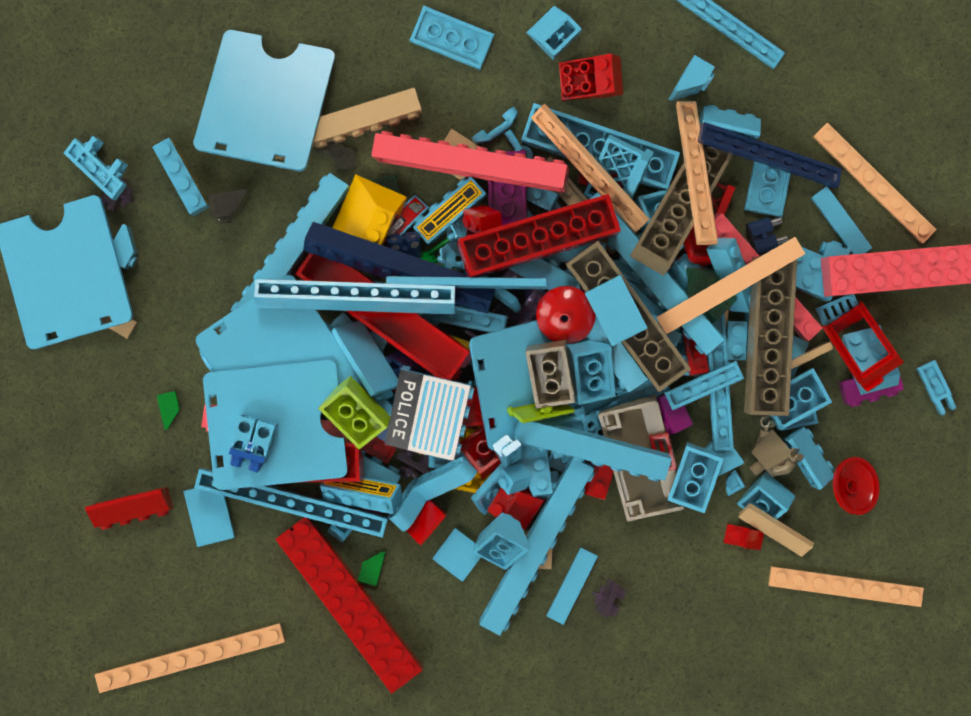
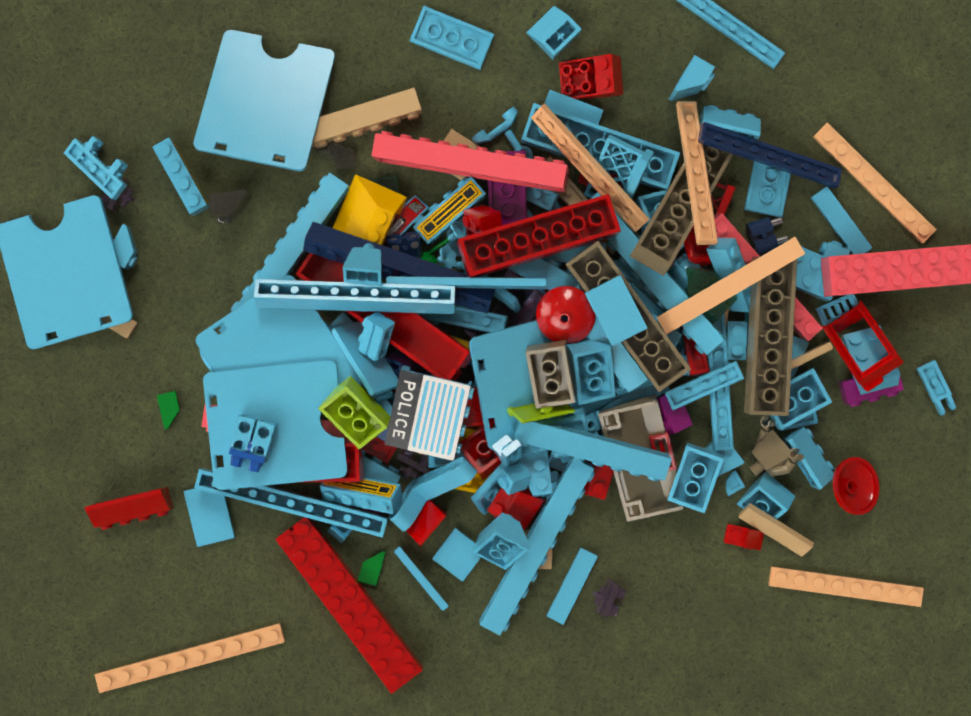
none -> medium azure torso [343,243,382,285]
none -> medium azure brick [358,312,395,361]
none -> medium azure tile [394,546,449,611]
none -> medium azure tile [544,90,603,125]

